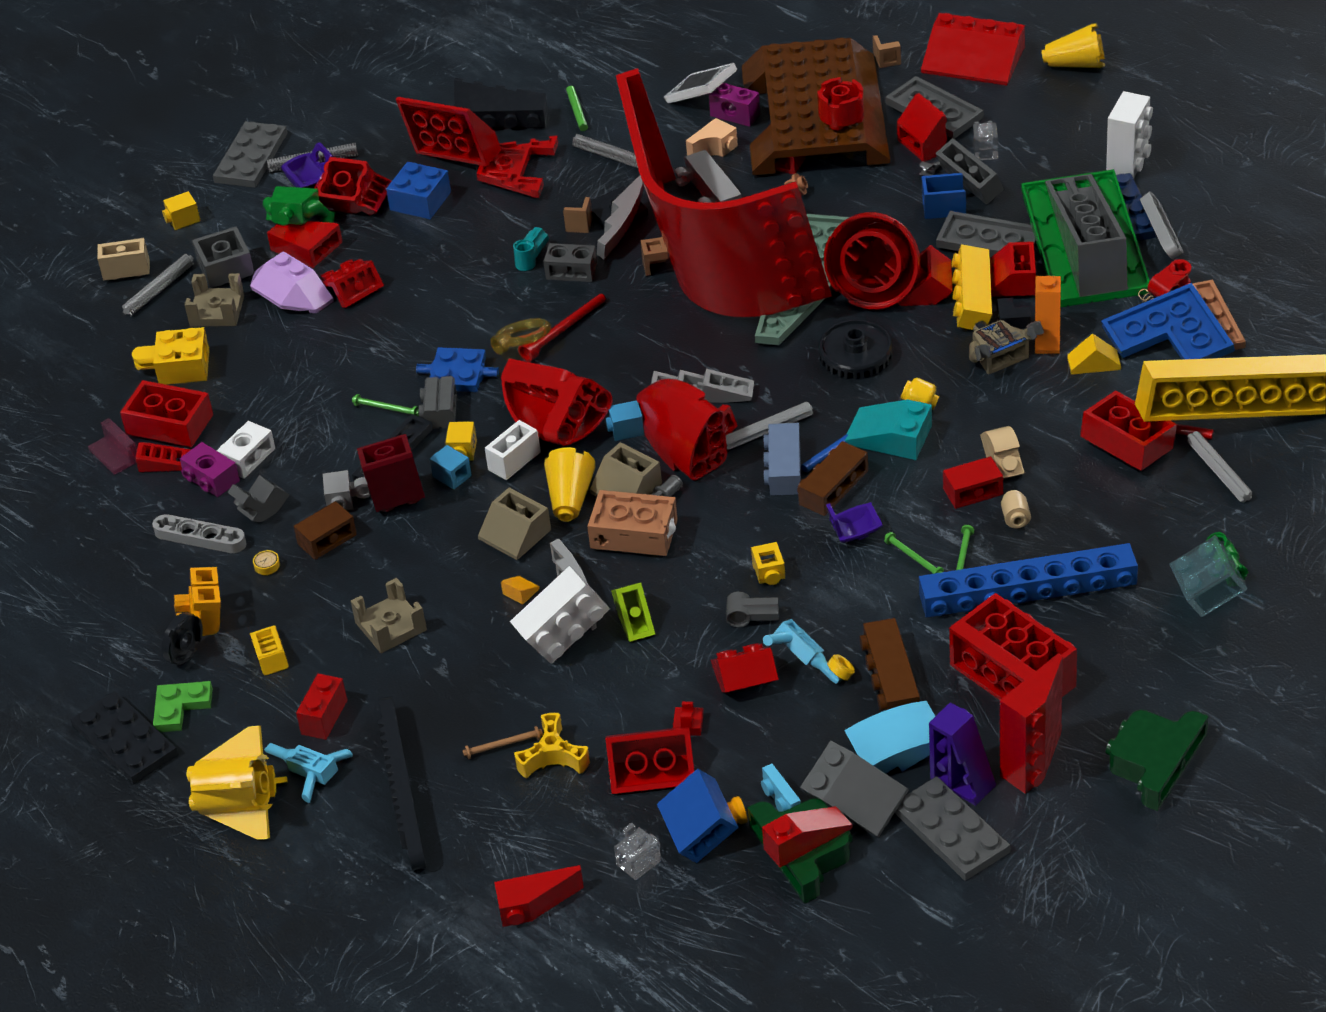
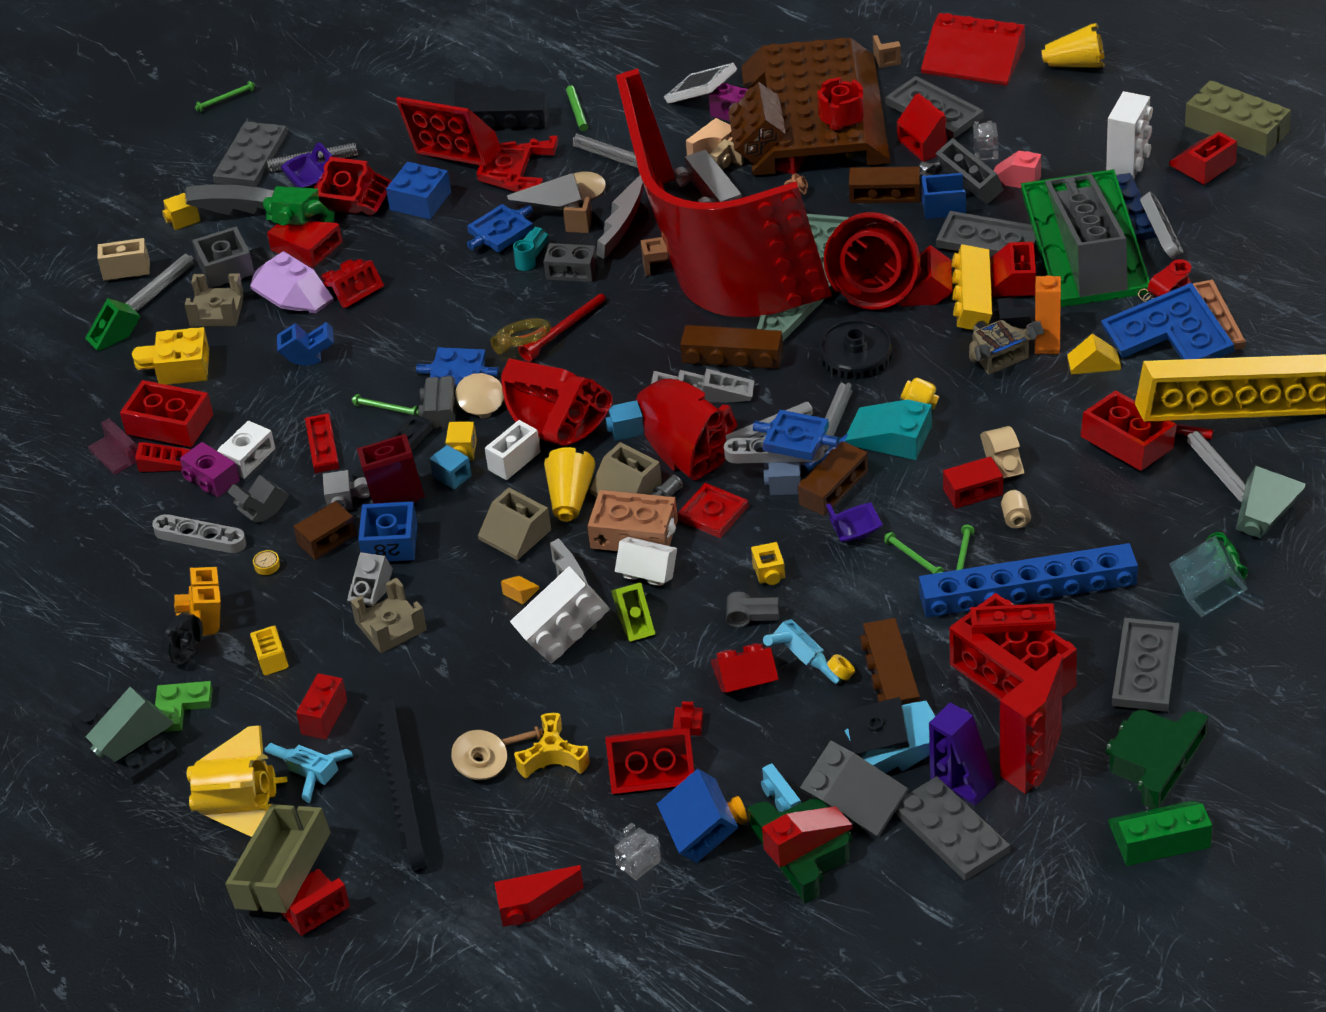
none -> green slope [85,298,141,351]
none -> sand green slope [86,687,174,762]
none -> dark grey slope [185,184,274,215]
none -> bright green axle [195,81,255,113]
none -> olive piece [225,804,331,913]
none -> blue brick [277,322,334,365]
none -> red bracket [282,869,350,936]
none -> red tile [305,413,340,473]
none -> light grey slope [347,552,393,606]
none -> blue brick [358,502,418,562]
none -> tan dish [451,730,507,780]
none -> tan dish [455,373,504,418]
none -> blue plate [467,204,533,253]
none -> light grey slope [507,173,584,210]
none -> tan dish [574,172,606,201]
none -> white brick [615,537,677,585]
none -> red tile [677,483,749,538]
none -> reddish brown brick [680,325,783,369]
none -> tan bracket [709,139,744,170]
none -> light grey beam [724,437,825,463]
none -> reddish brown brick [728,82,786,164]
none -> blue plate [753,410,839,461]
none -> light grey axle [824,383,852,453]
none -> black plate [845,697,910,758]
none -> reddish brown brick [849,167,920,203]
none -> red tile [970,603,1056,634]
none -> coral slope [994,151,1041,188]
none -> green slope [1108,801,1212,866]
none -> dark grey plate [1112,618,1179,712]
none -> red slope [1169,131,1237,185]
none -> olive piece [1185,80,1291,156]
none -> sand green slope [1236,466,1306,538]

